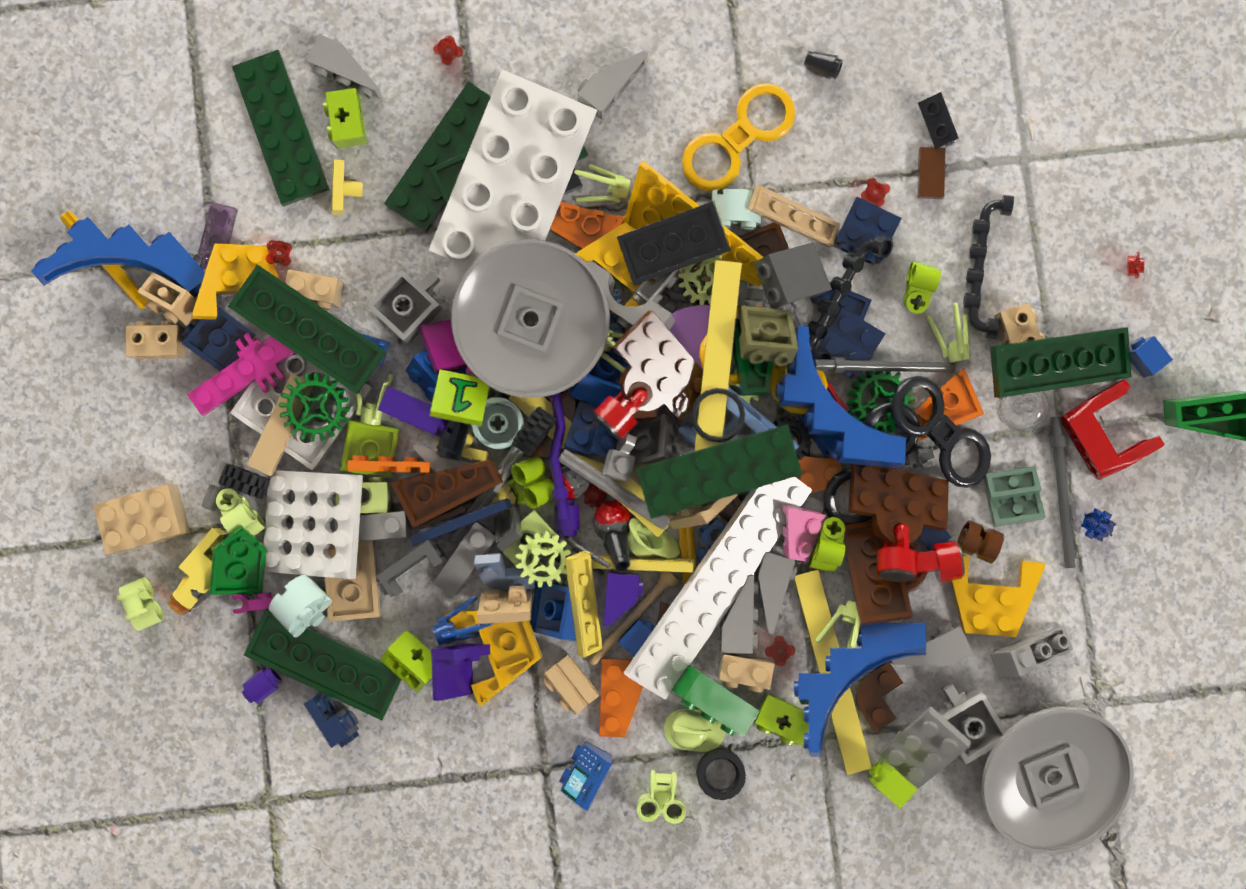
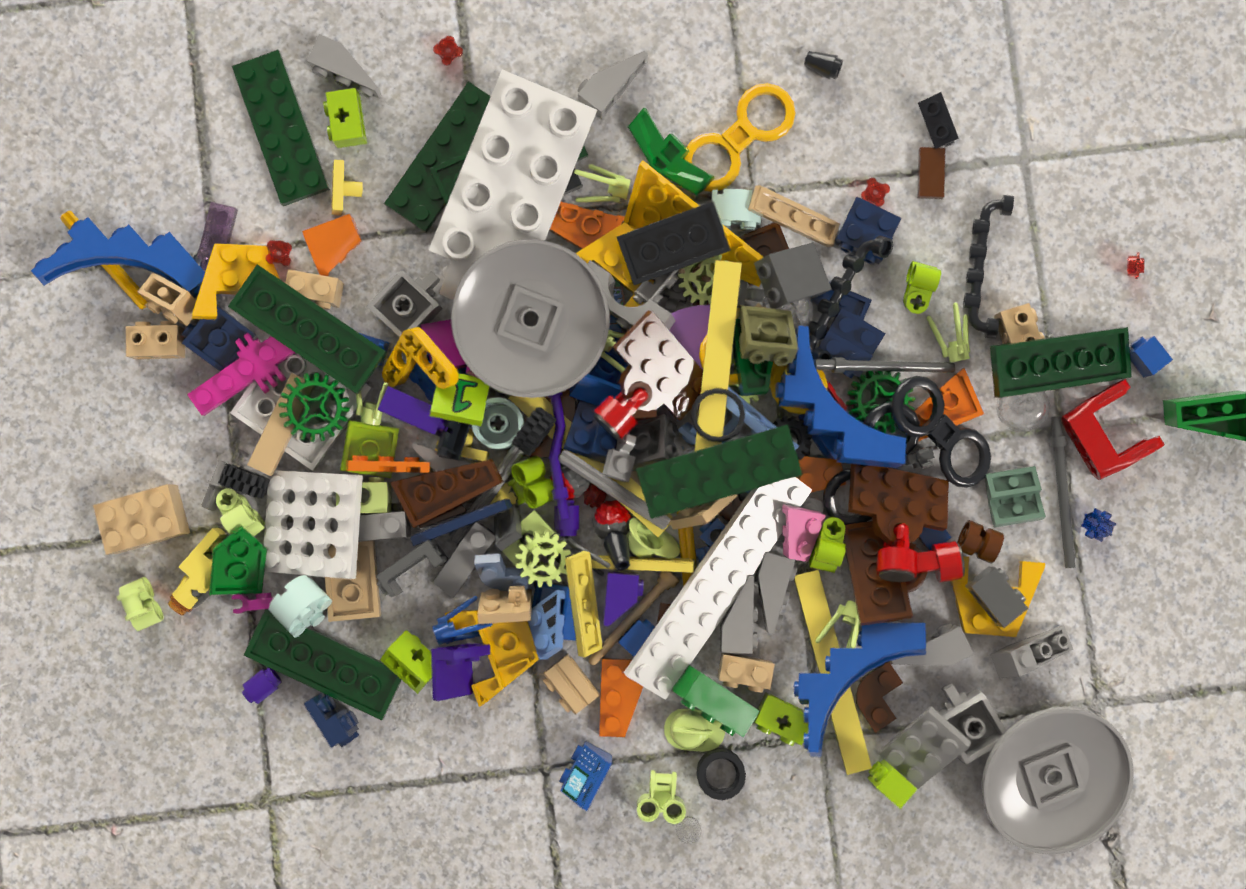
clear red plate [765,635,795,666] -> none
none -> orange slope [302,214,362,276]
none -> yellow beam [382,327,458,389]
none -> medium blue wing [528,590,565,660]
none -> green plate [628,108,715,195]
none -> dark grey brick [965,567,1029,628]

